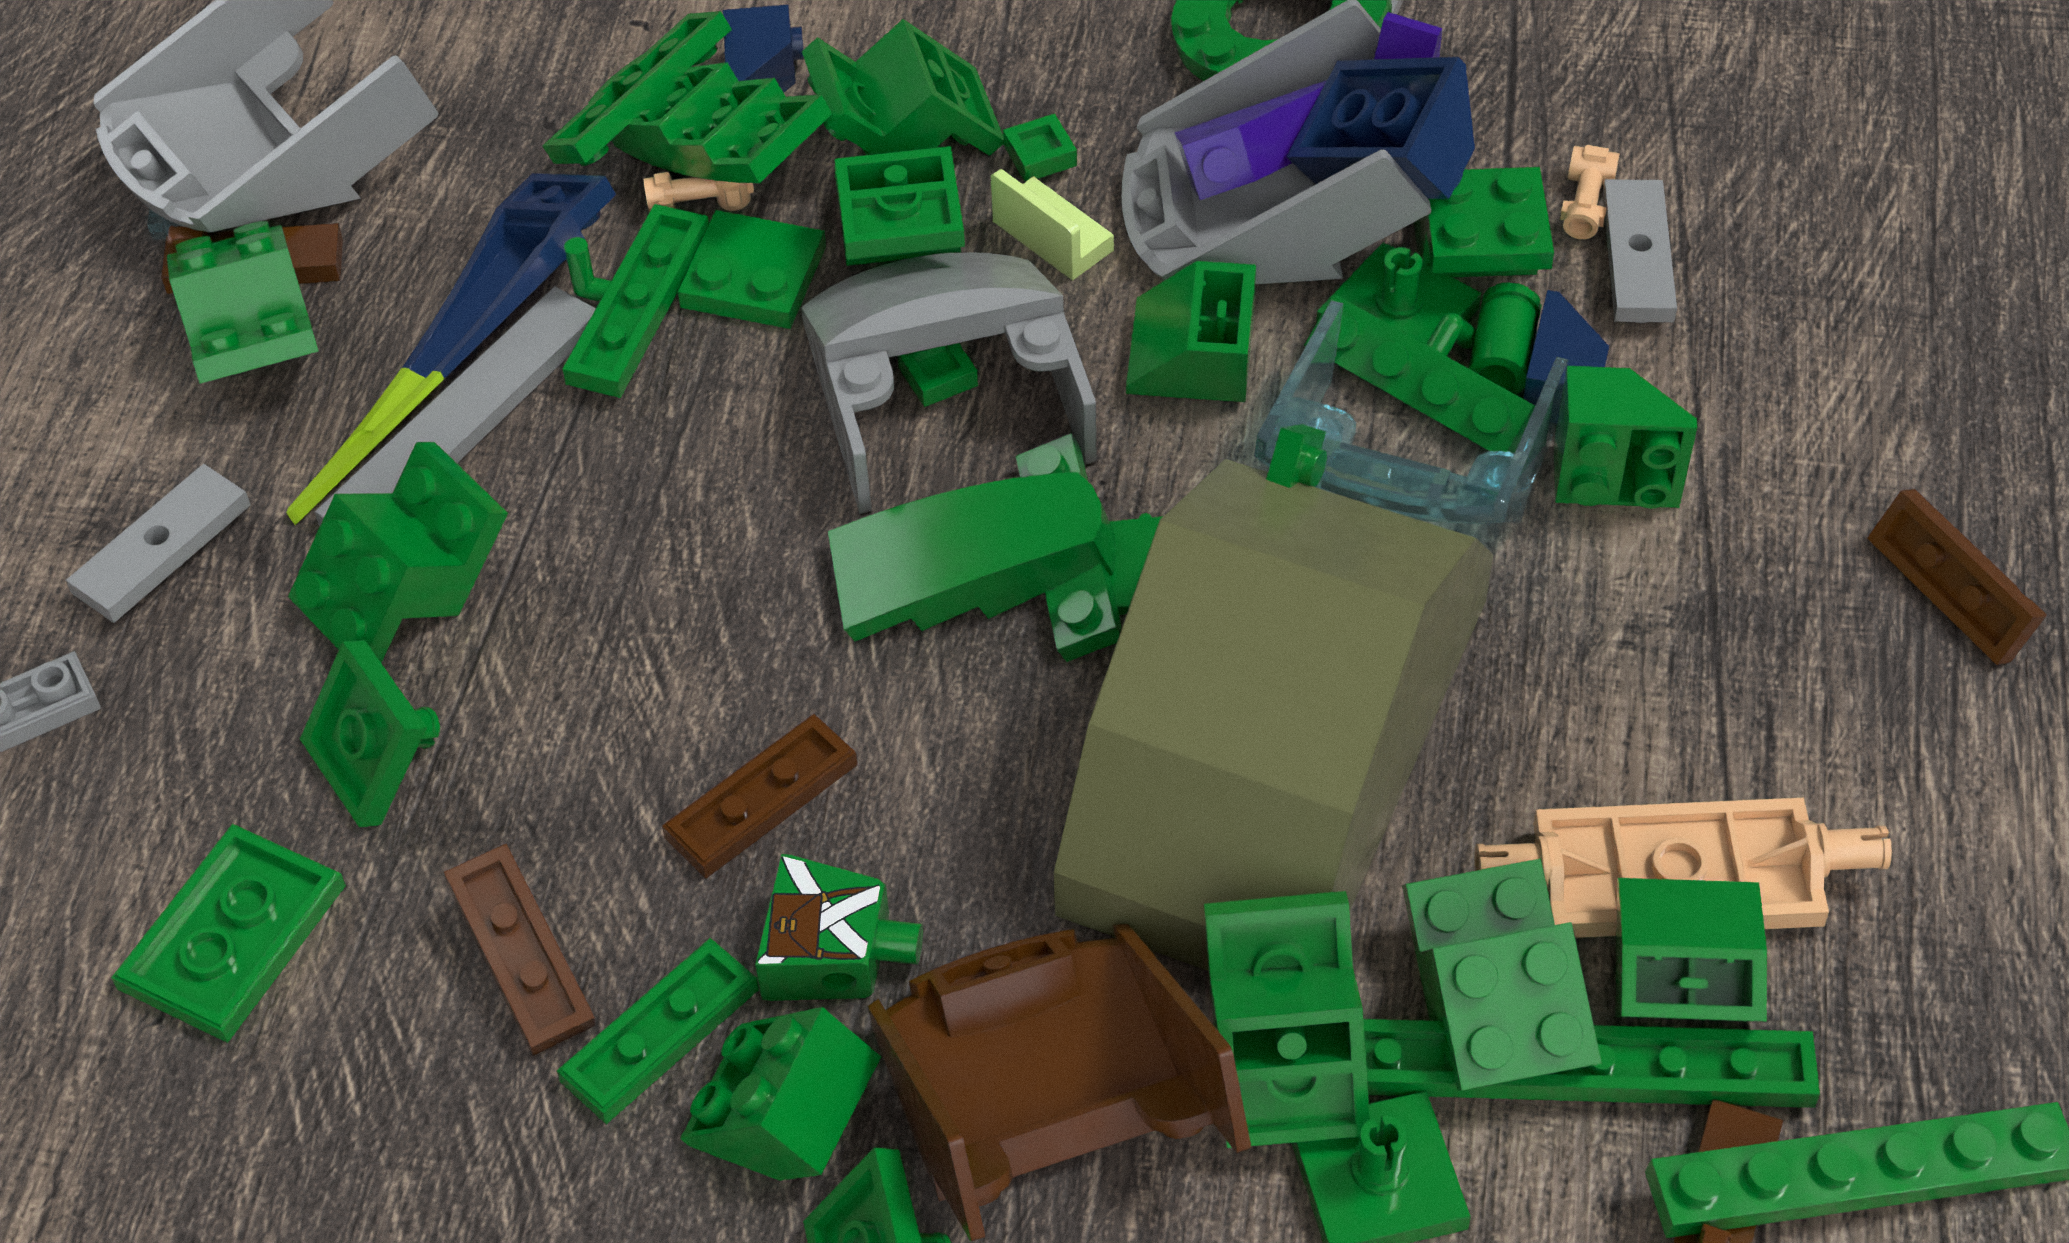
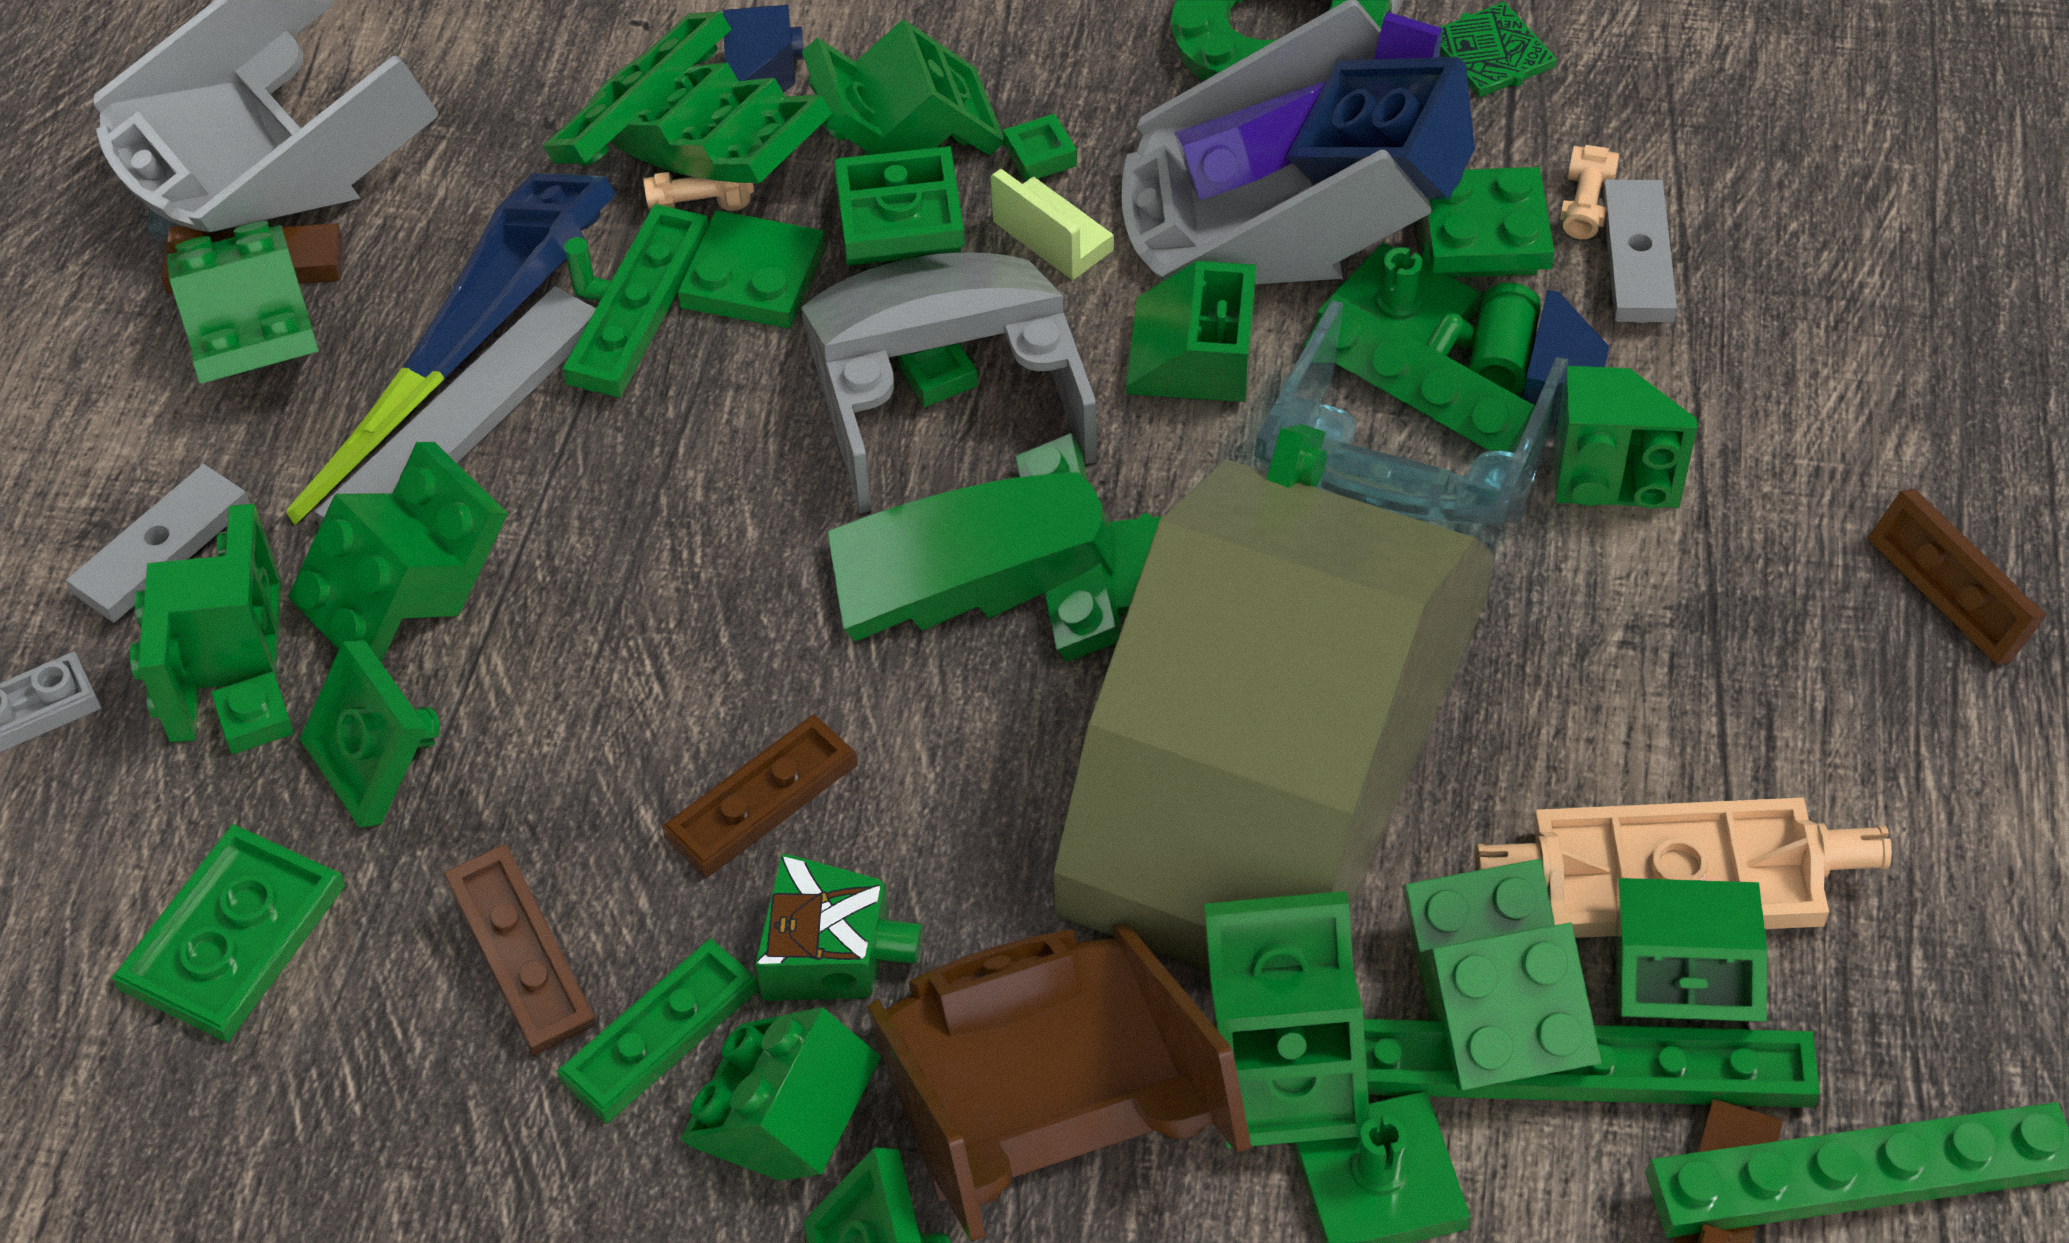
none -> green bracket [130,503,282,743]
none -> green plate [211,671,295,755]
none -> green piece [1440,1,1557,98]

